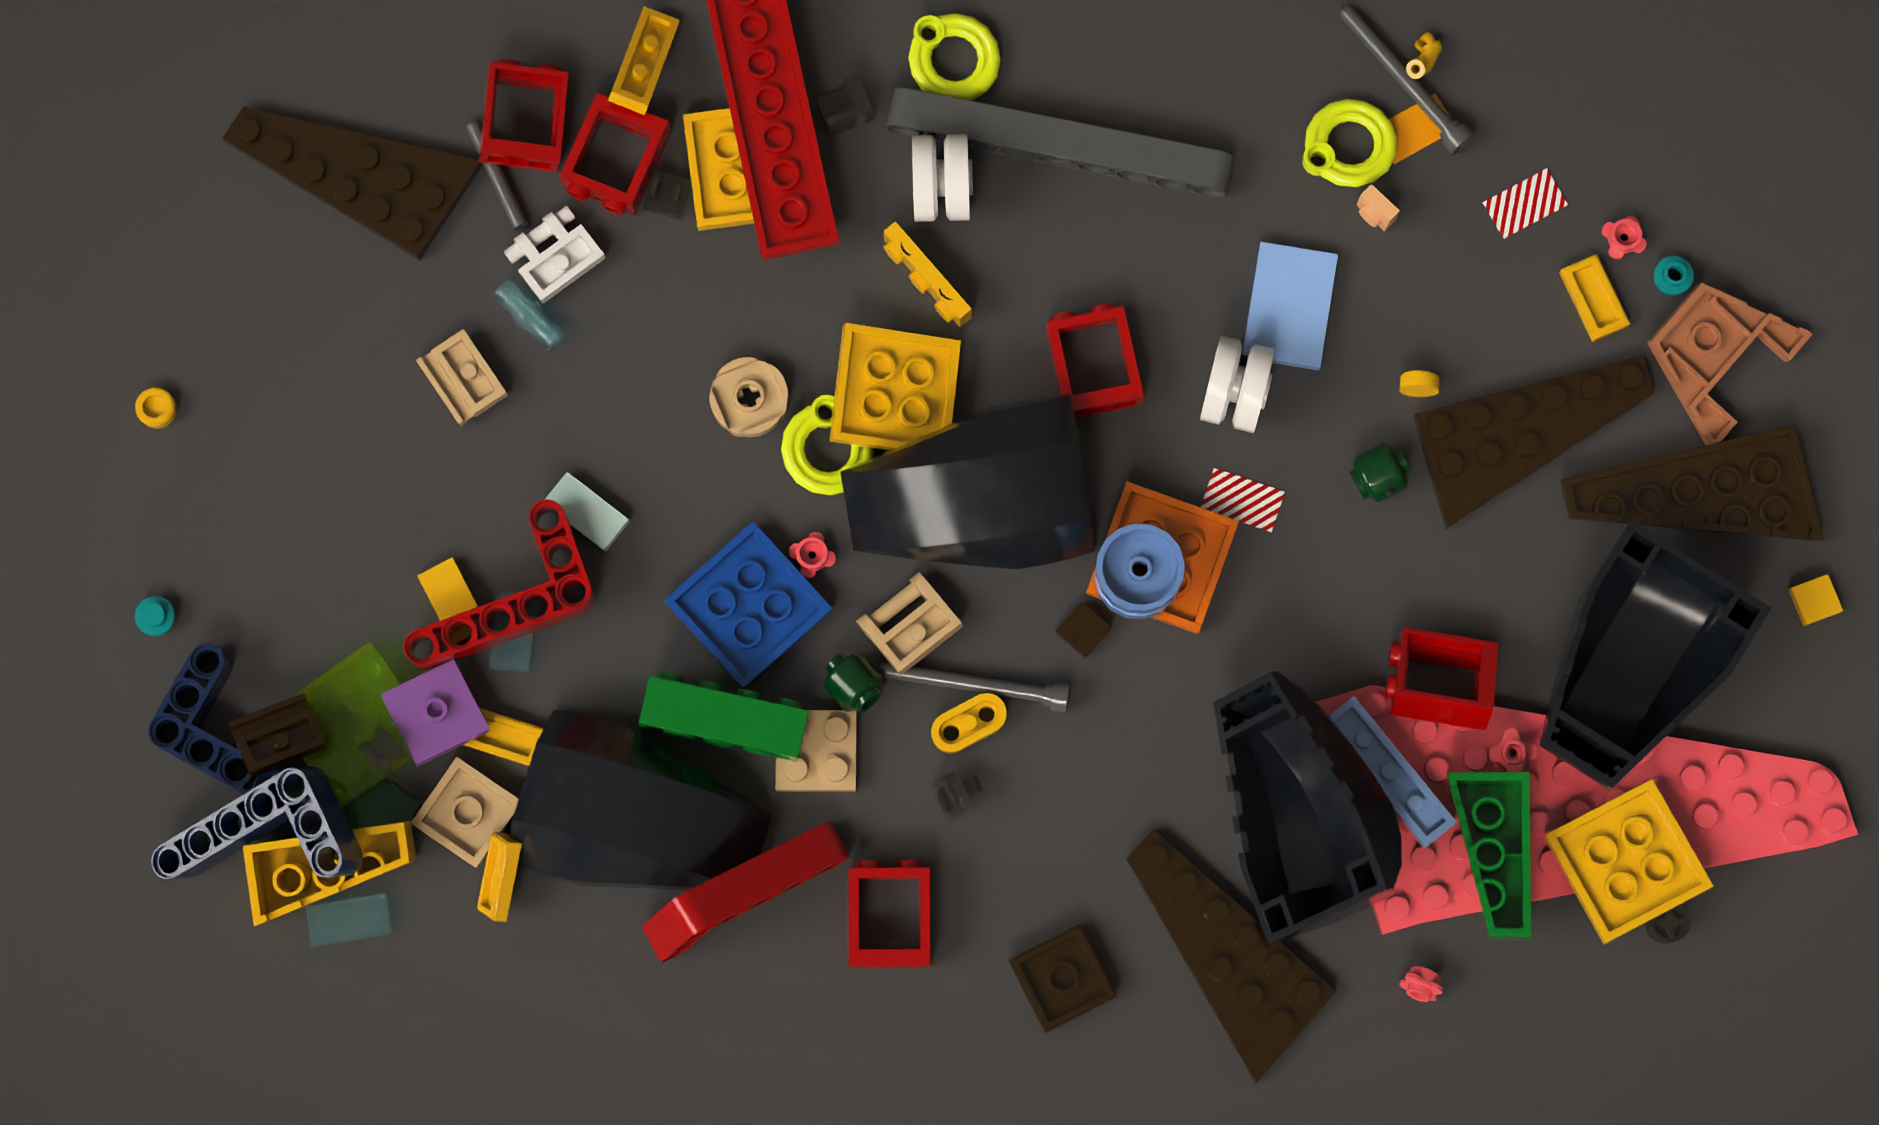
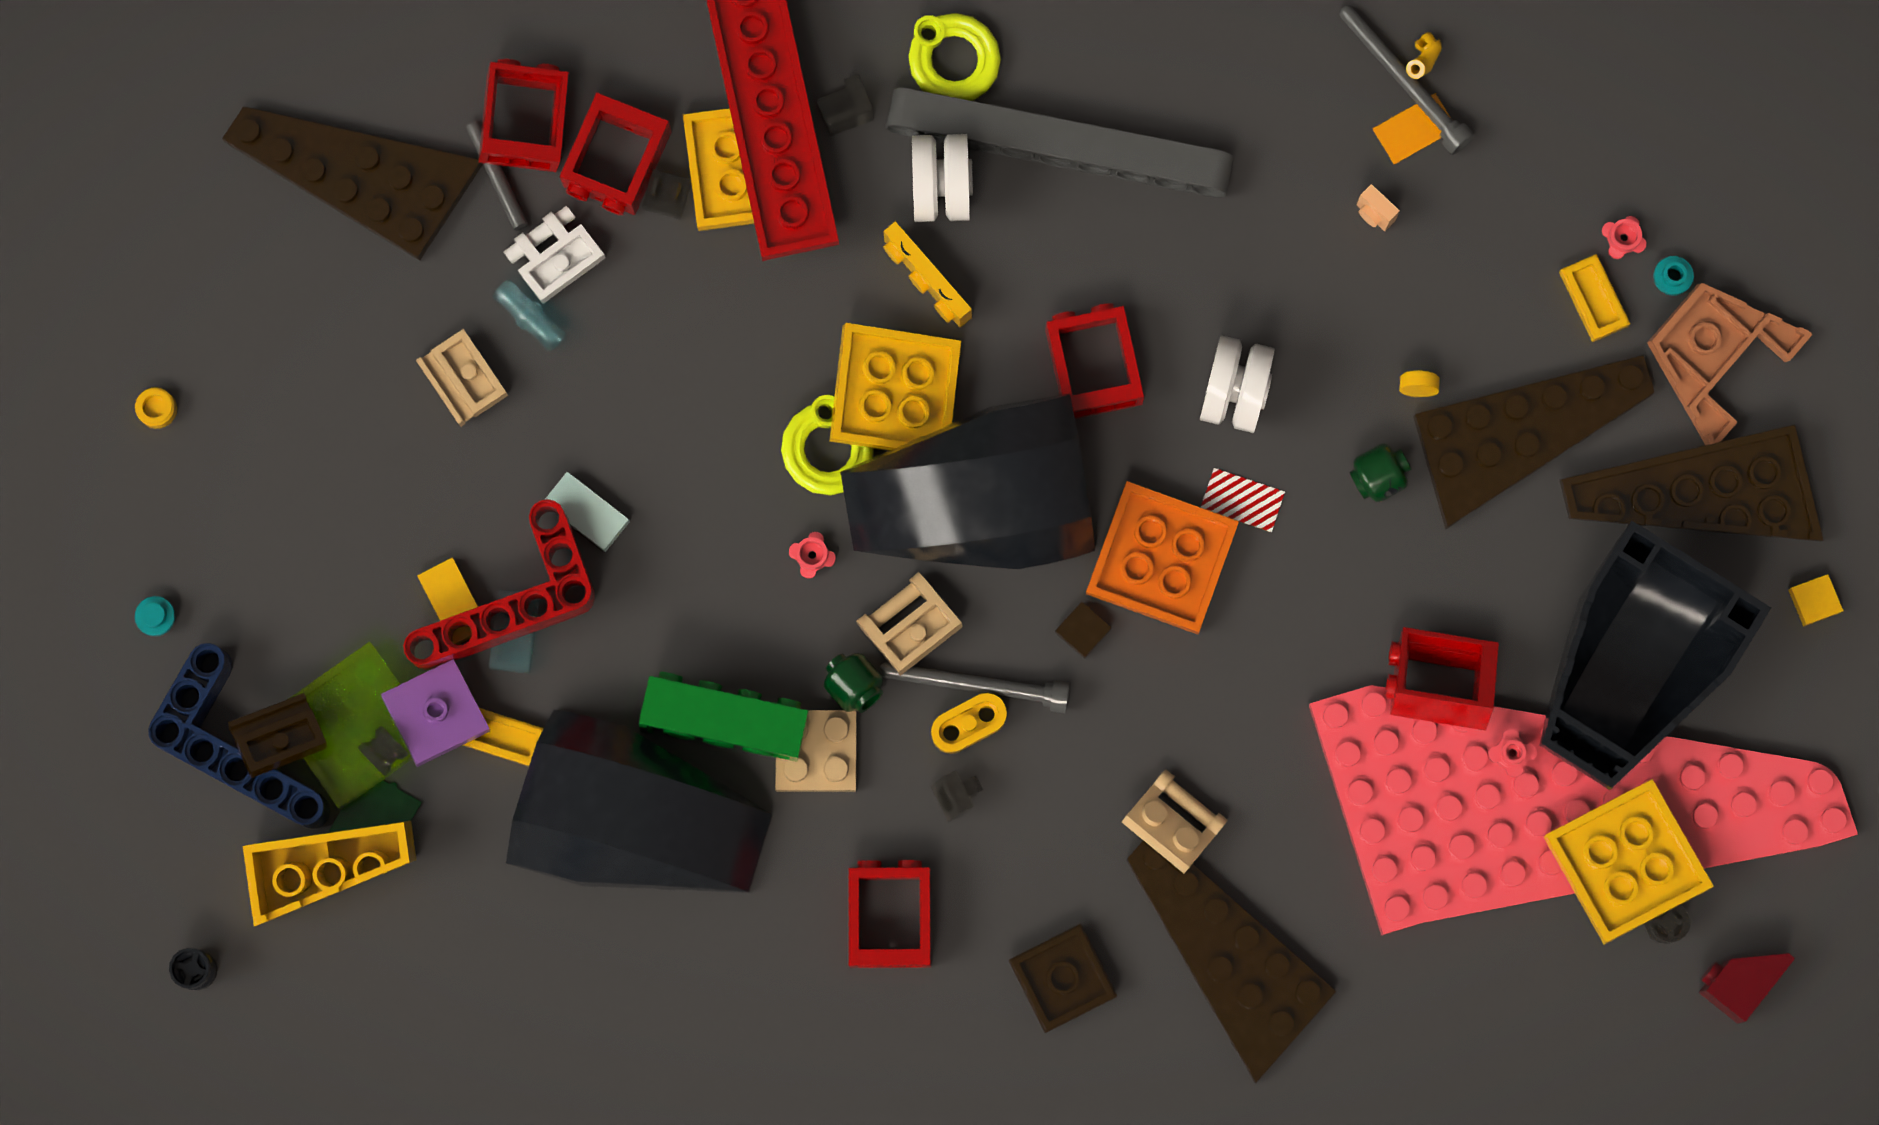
dark blue beam [151,767,363,880] -> none
clear light blue tile [305,893,393,947] -> none
tan plate [411,757,519,869] -> none
yellow tile [477,832,522,922] -> none
yellow plate [608,6,680,115] -> none
red beam [642,821,850,963] -> none
blue plate [664,522,833,689] -> none
tan plate [709,357,789,437] -> none
medium blue wheel [1094,523,1185,620] -> none
black windscreen [1213,671,1402,944] -> none
light blue tile [1241,242,1338,371] -> none
neon yellow piece [1302,99,1397,188] -> none
light blue plate [1330,696,1457,849] -> none
coral plate [1399,966,1443,1002] -> none
green wedge [1447,772,1532,940] -> none
sticker [1482,168,1568,239] -> none
none -> black wheel [169,948,217,991]
none -> tan plate [1122,769,1228,873]
none -> dark red slope [1699,953,1795,1024]

